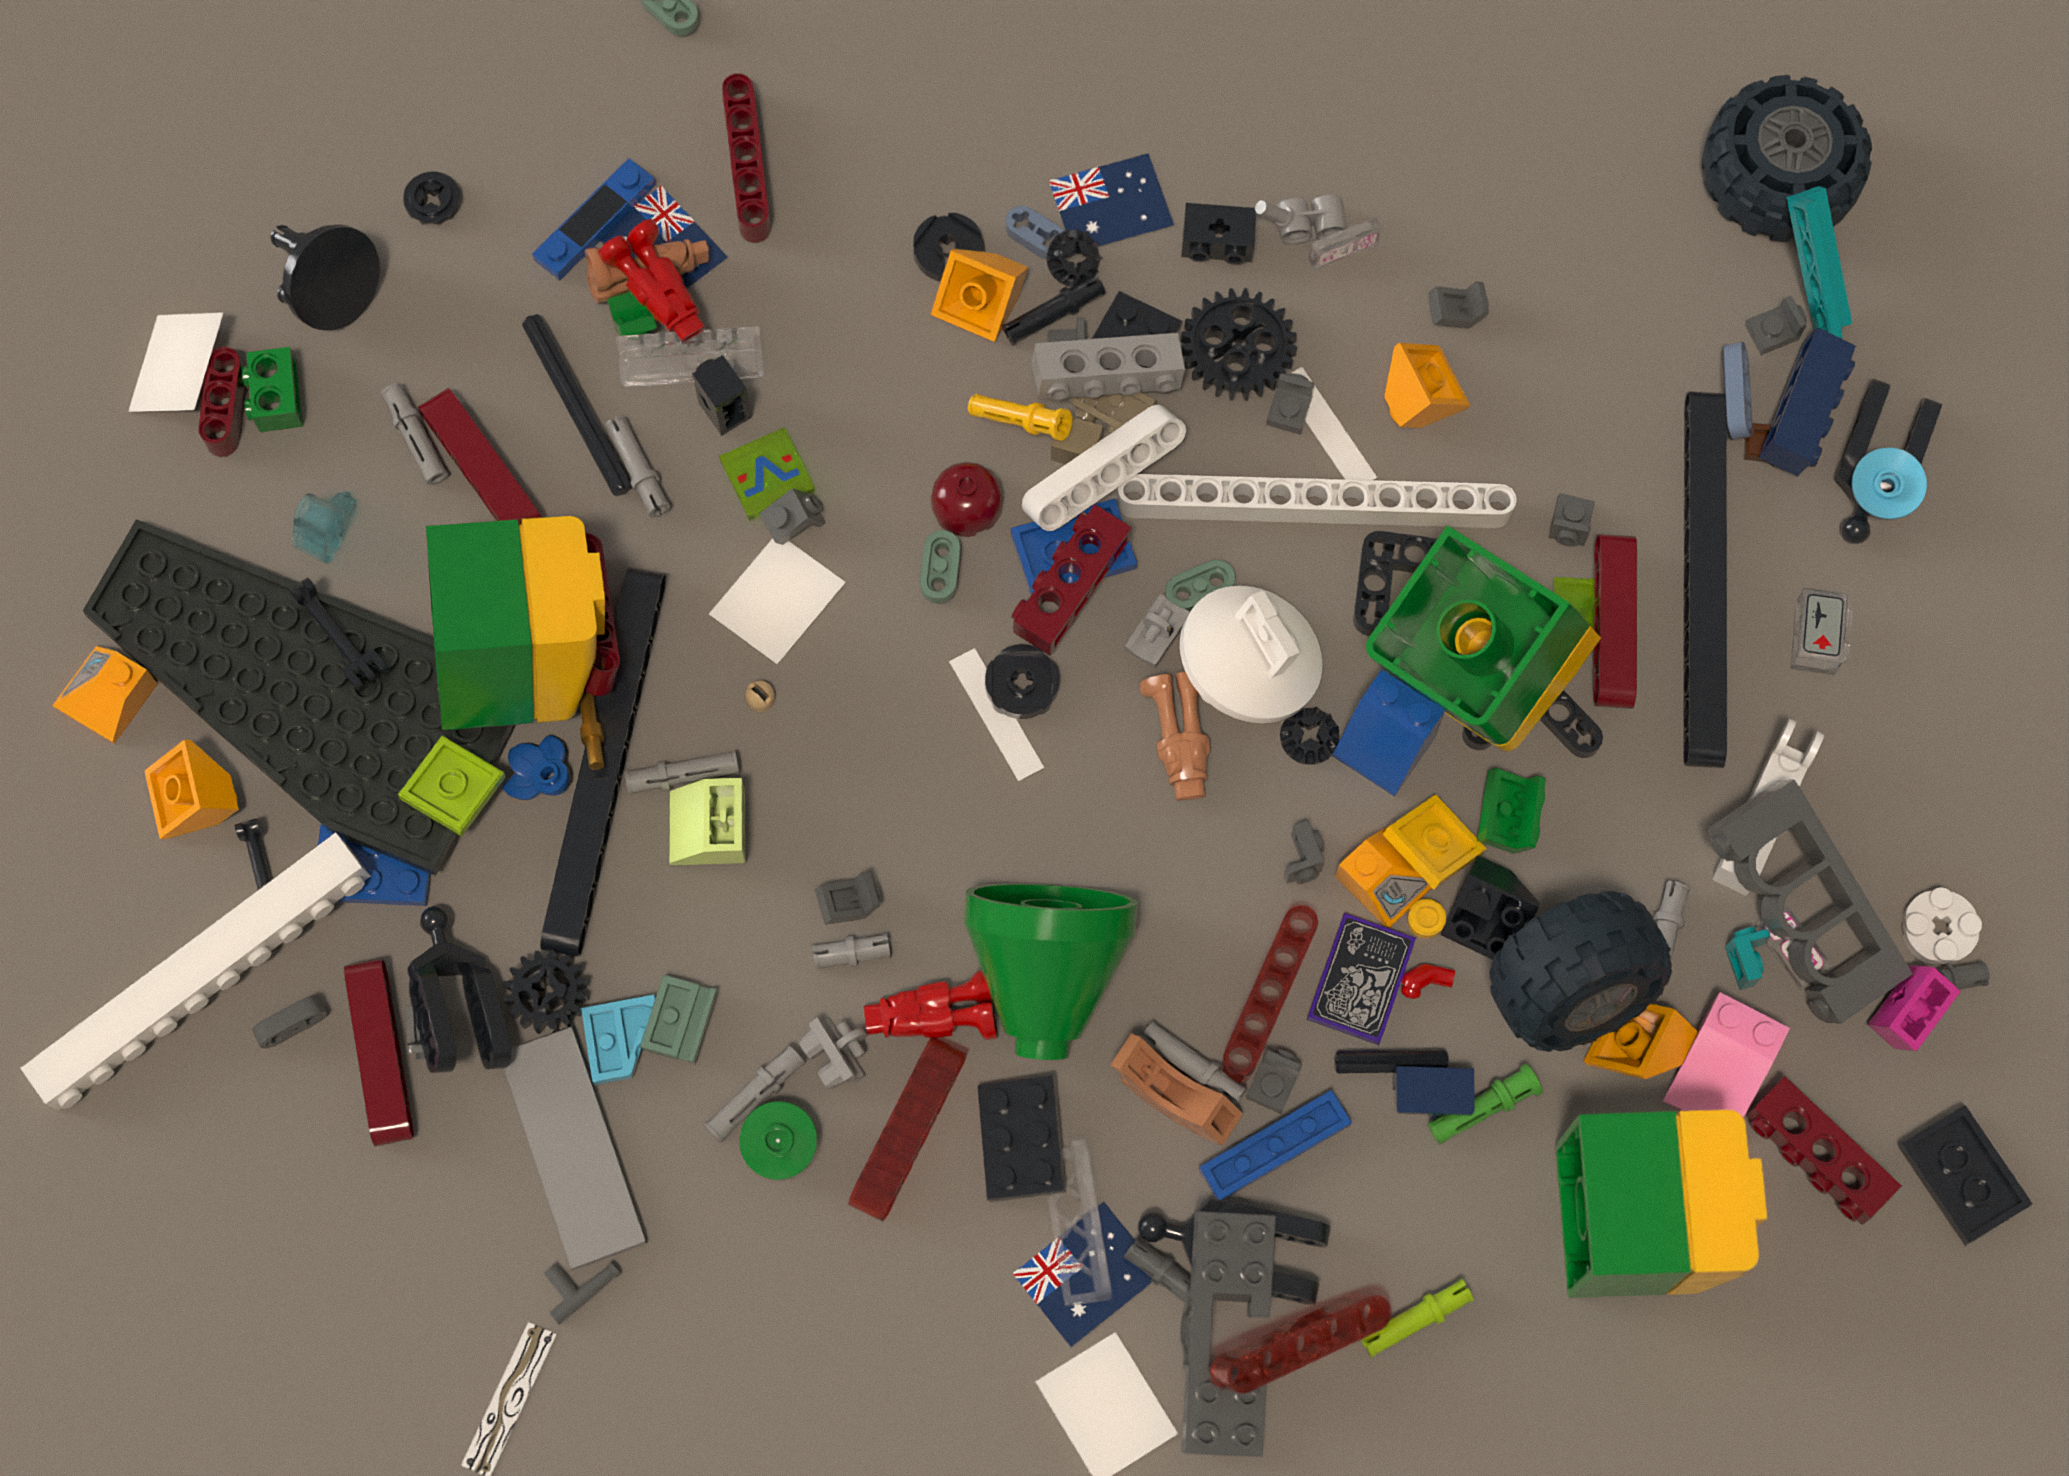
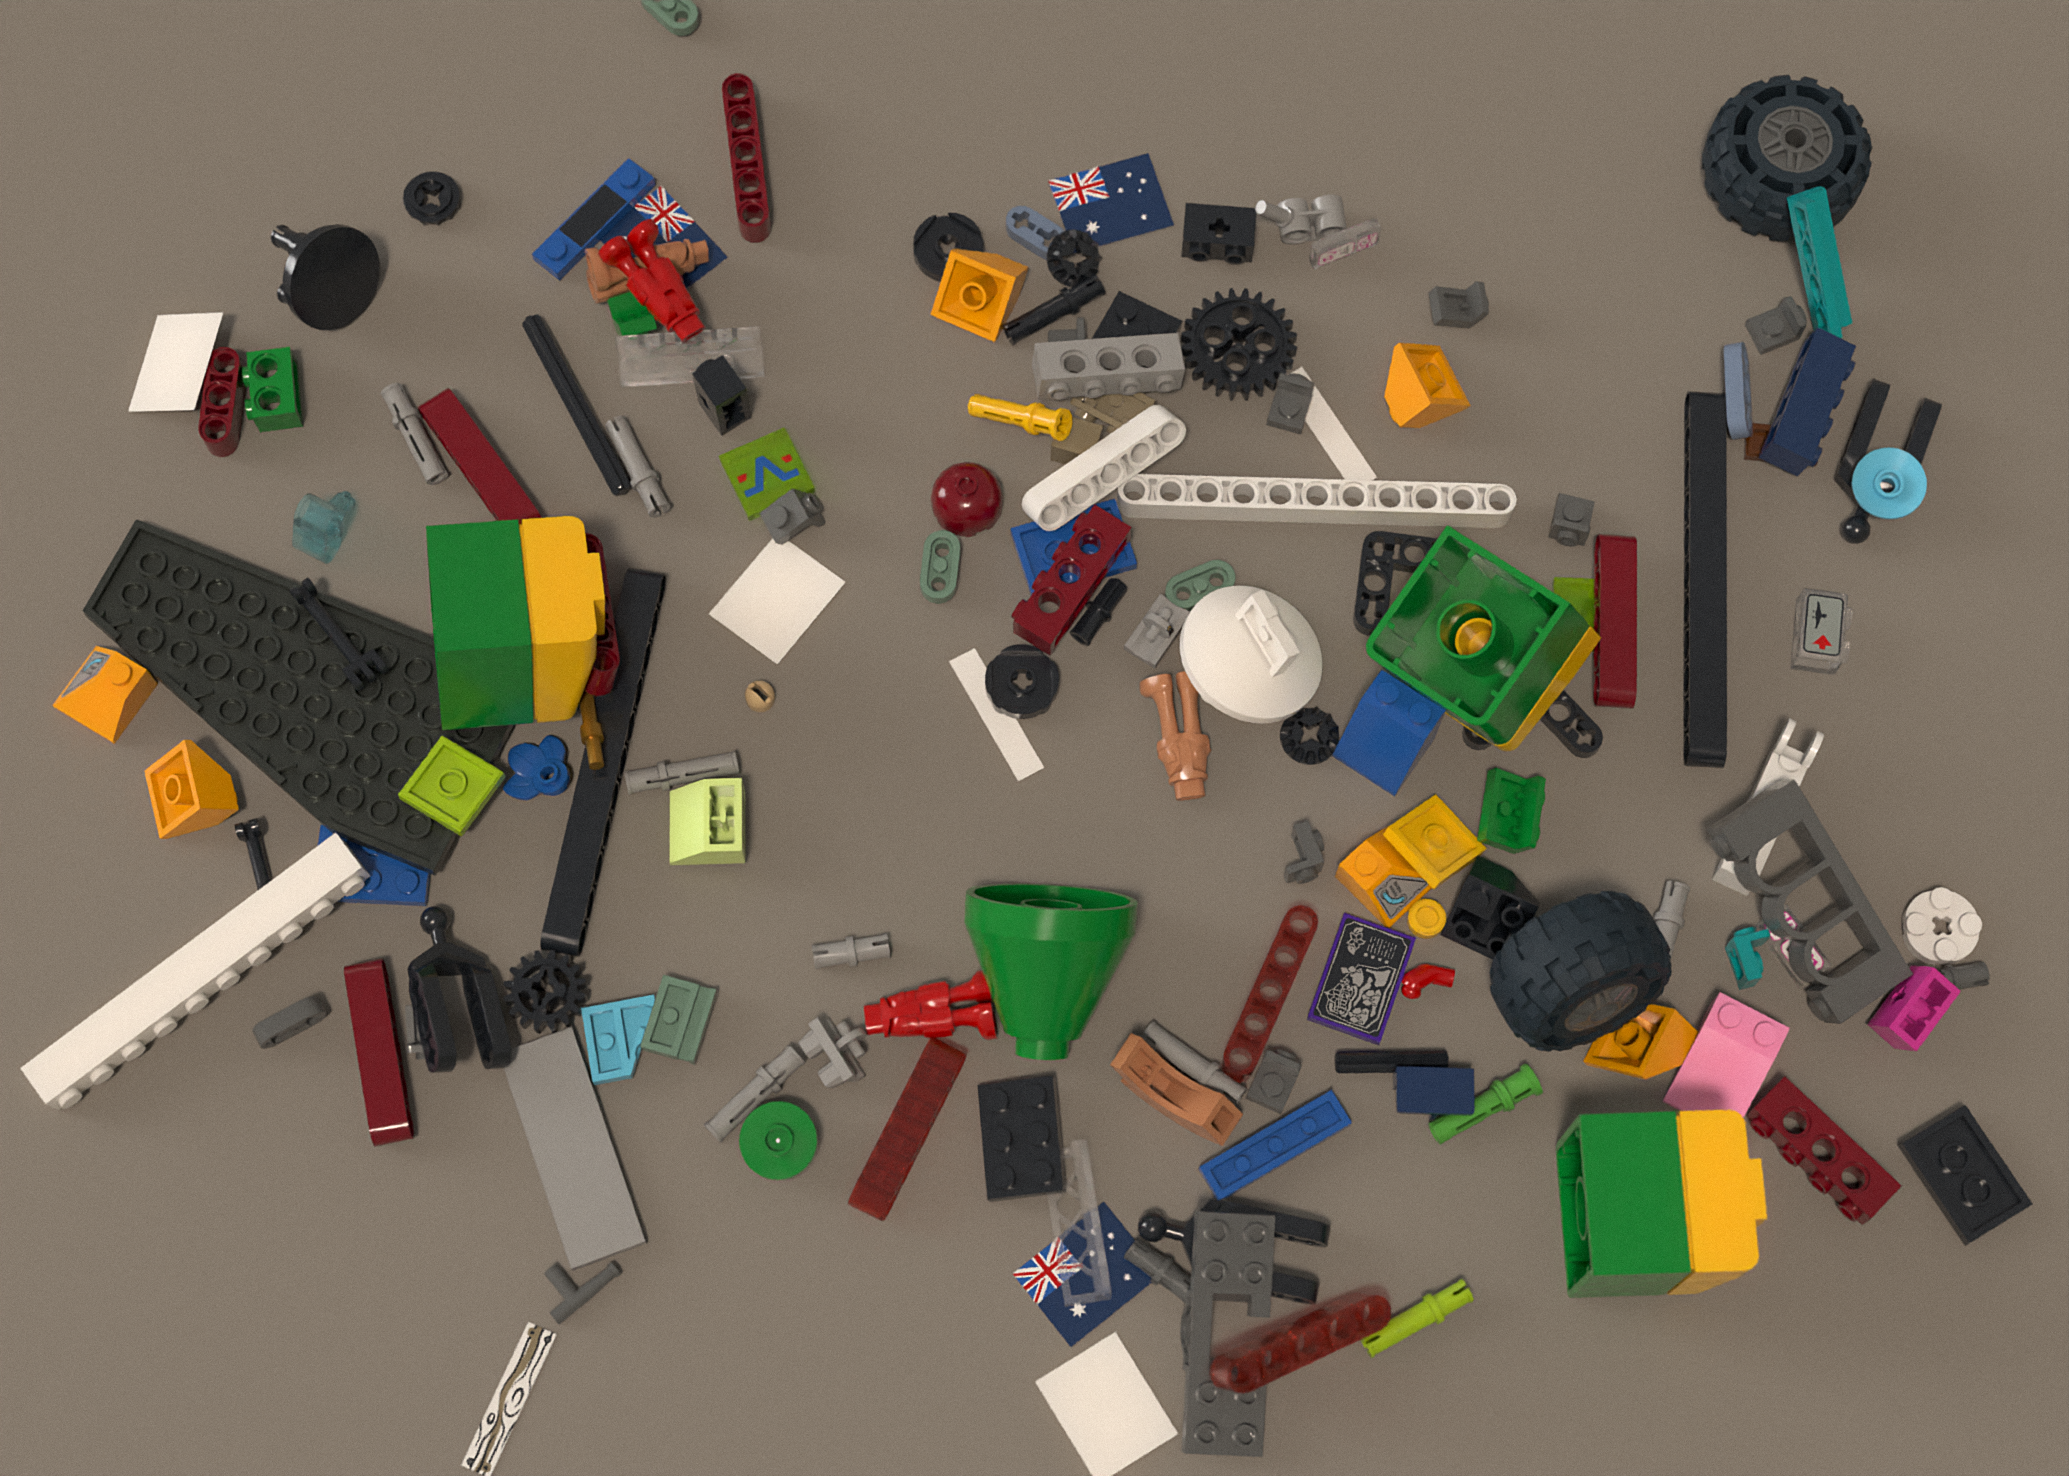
dark grey bracket [815,871,879,925] -> none
none -> black axle [1069,578,1127,646]

